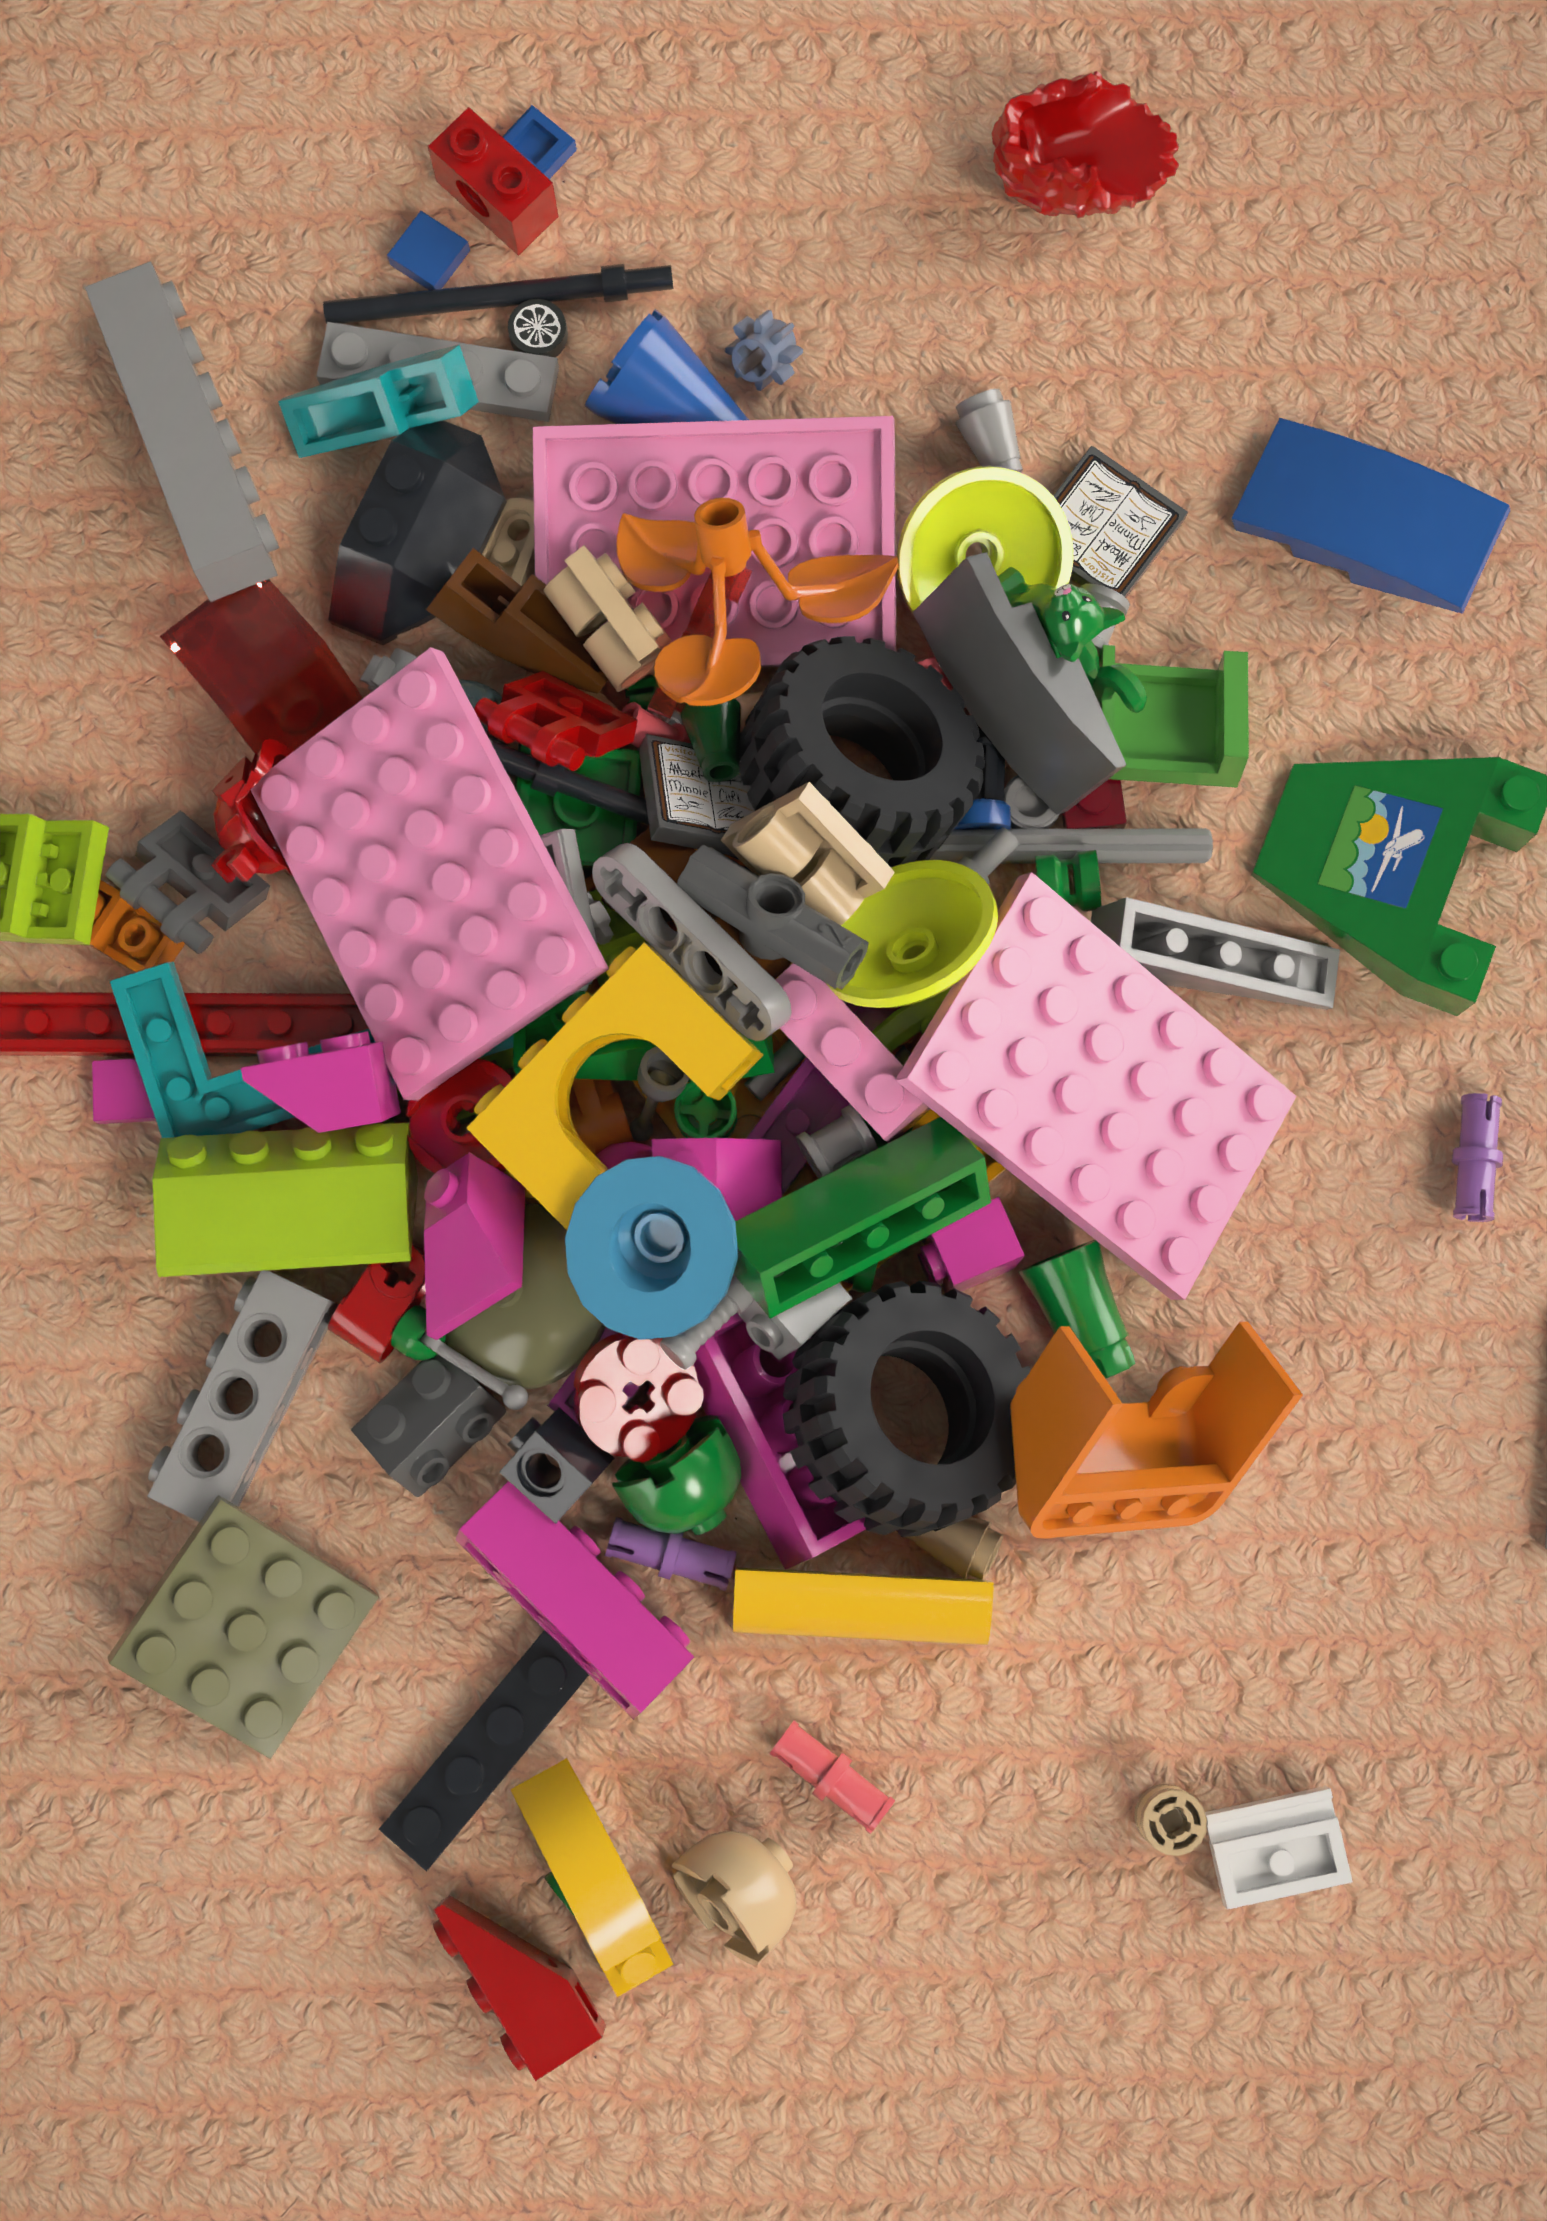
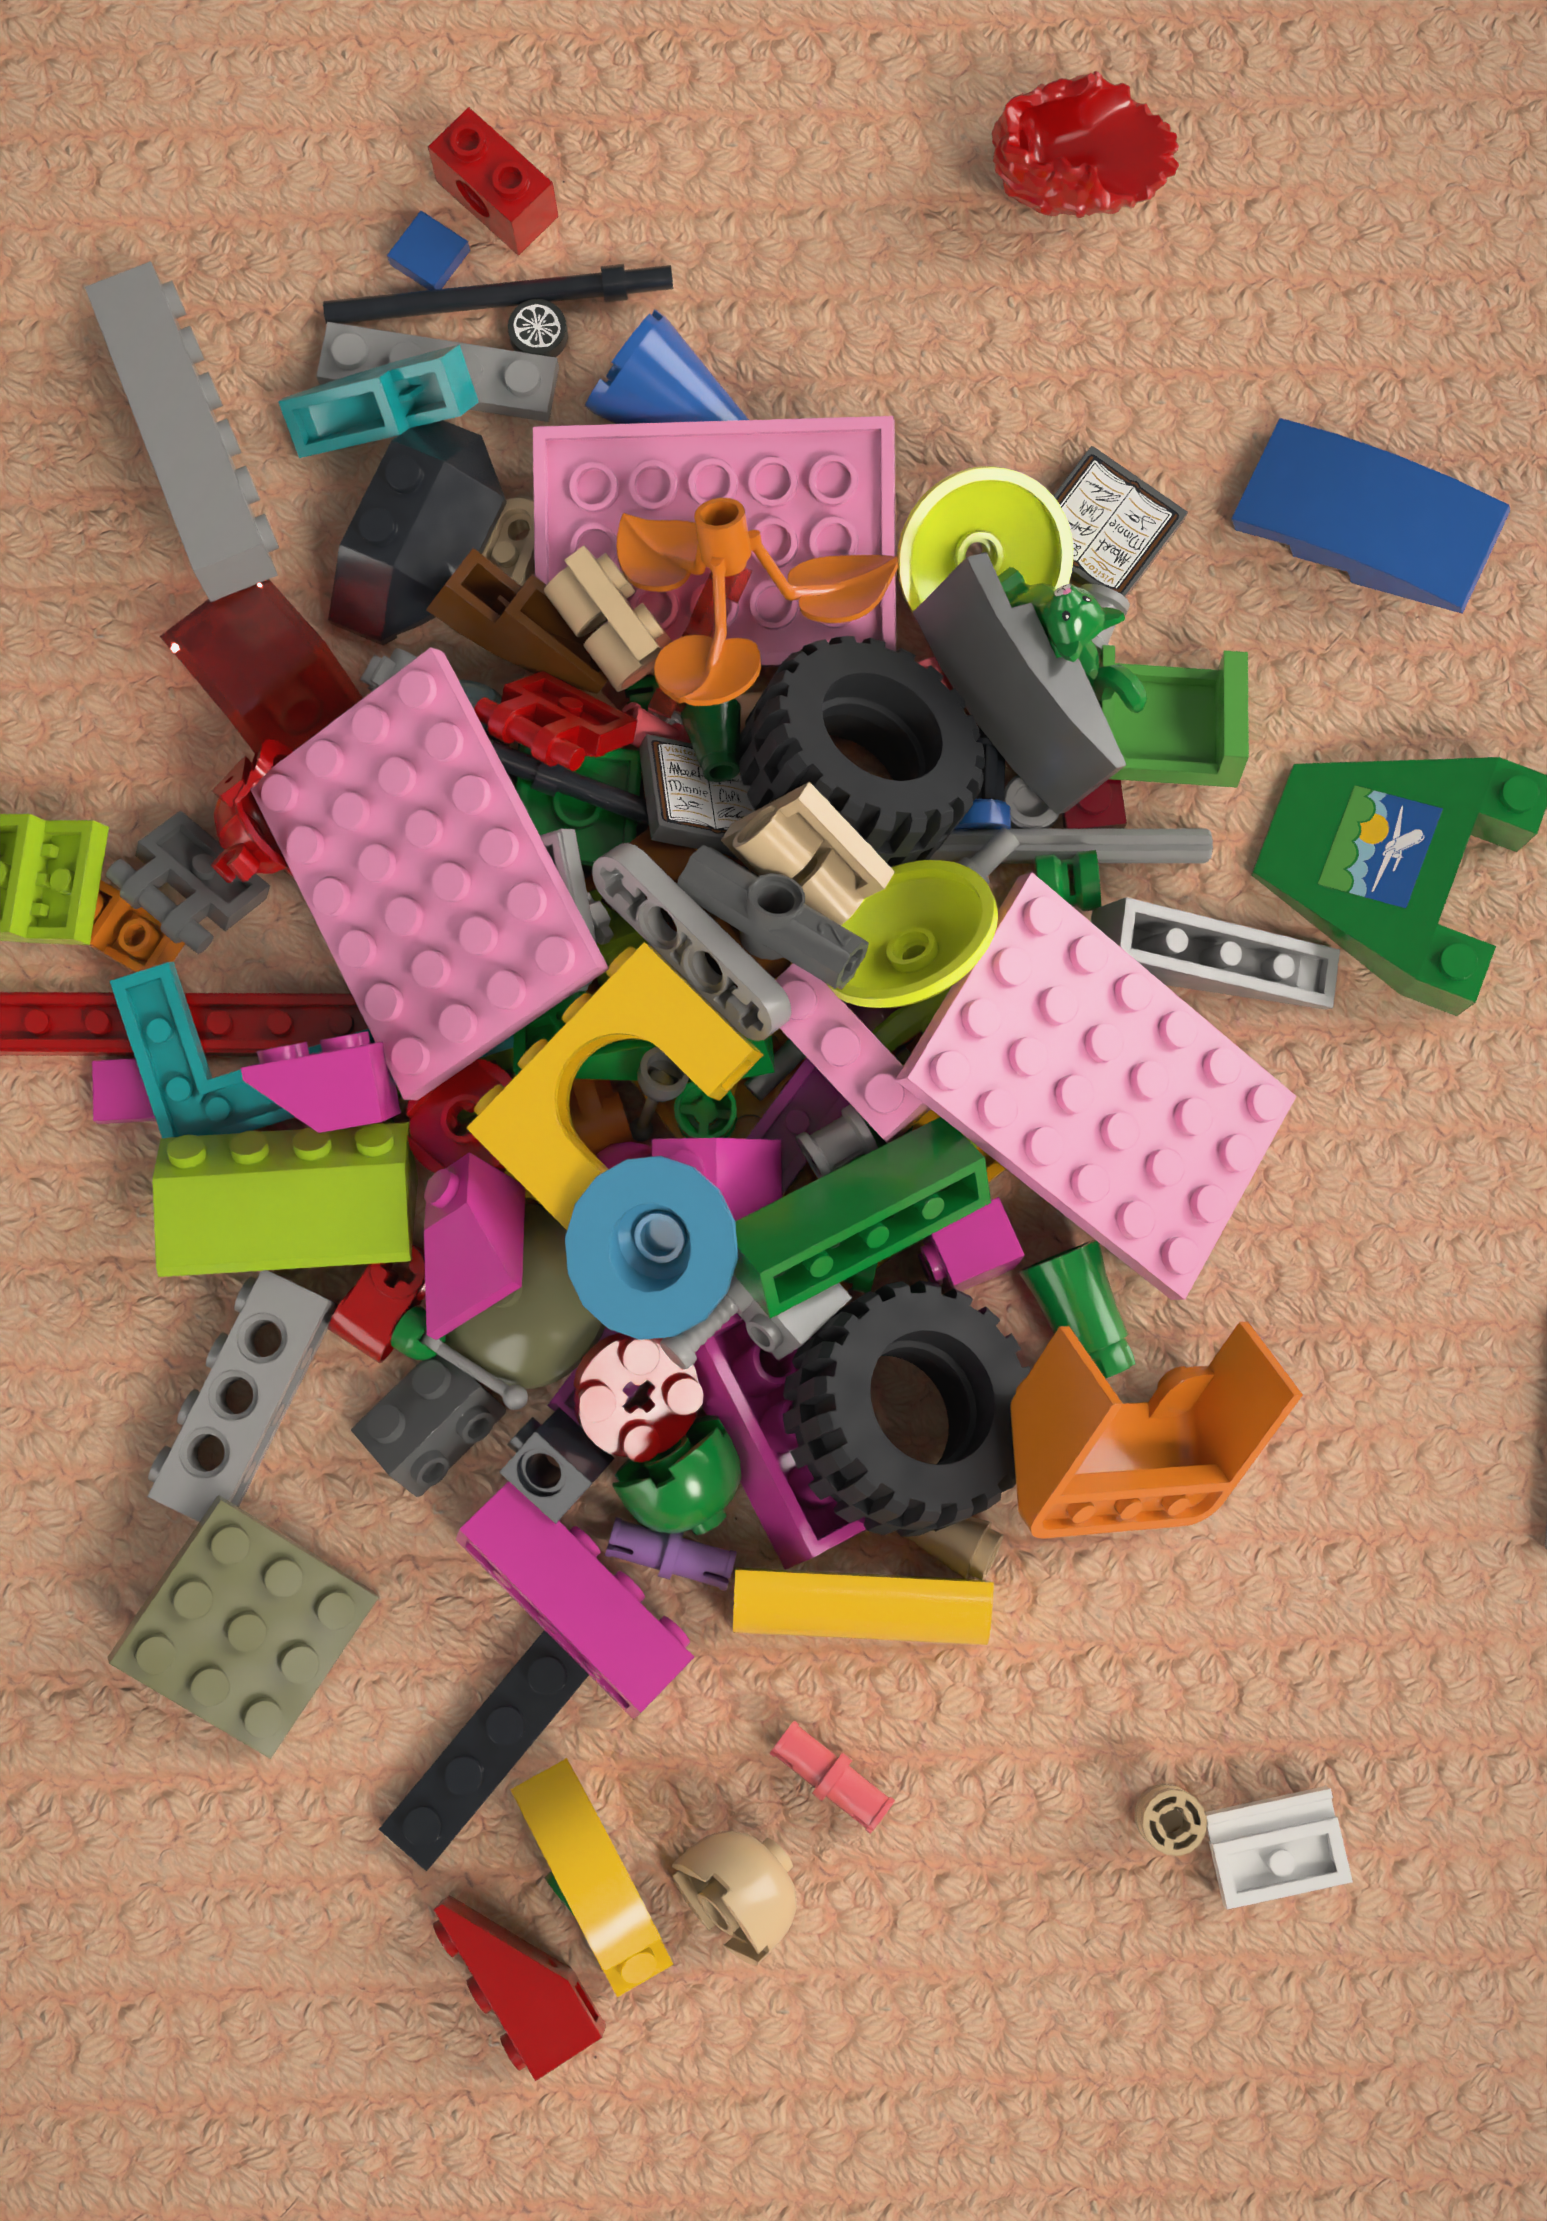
blue tile [502,105,577,179] -> none
sand blue gear [725,310,803,391] -> none
light grey cone [955,389,1023,473] -> none
medium lavender pin [1452,1093,1503,1222] -> none

